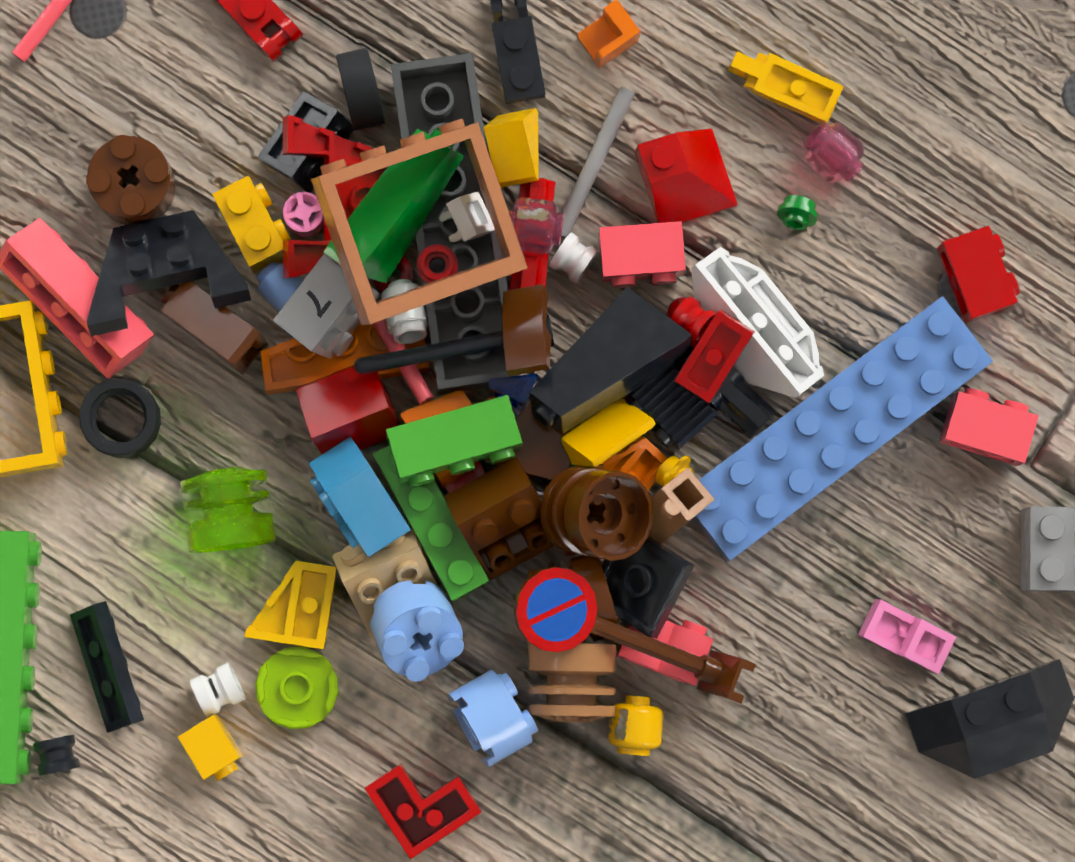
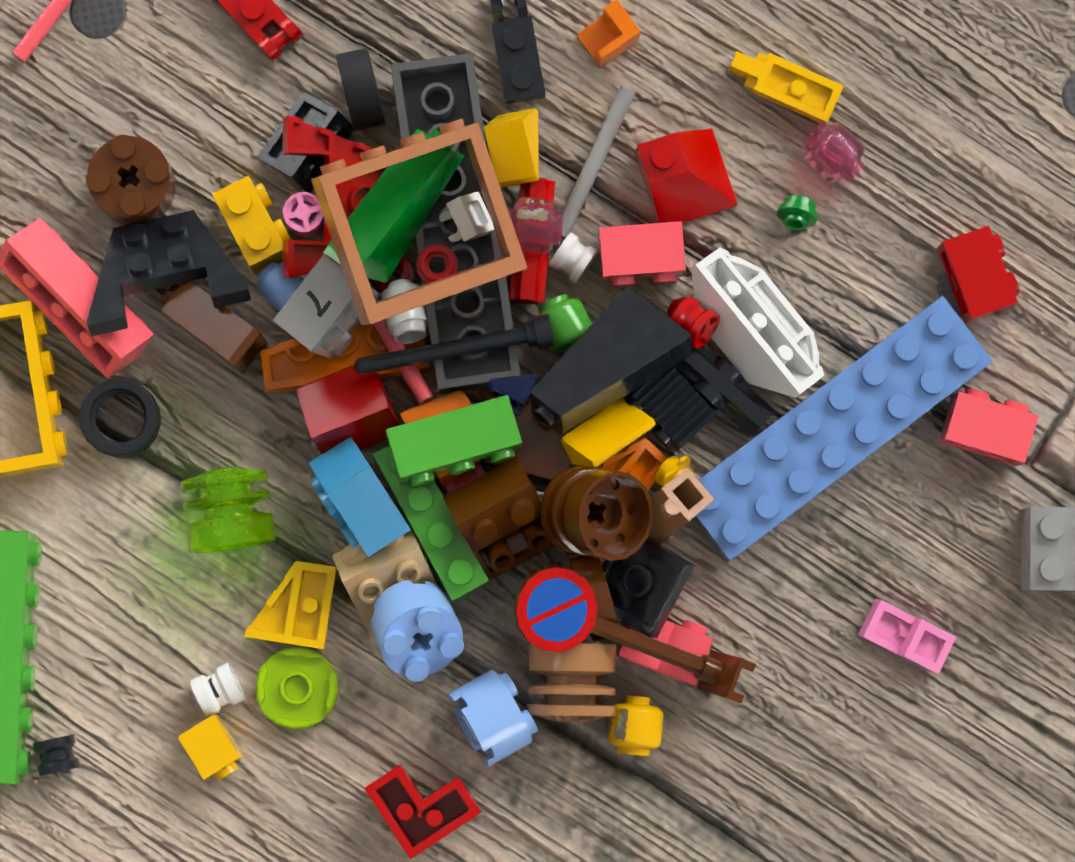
black plate [69,601,144,733] -> none
reddish brown slope [502,284,551,376] -> none
red plate [674,309,755,403] -> none
black wedge [904,659,1074,779] -> none
none -> bright green head [537,294,592,354]

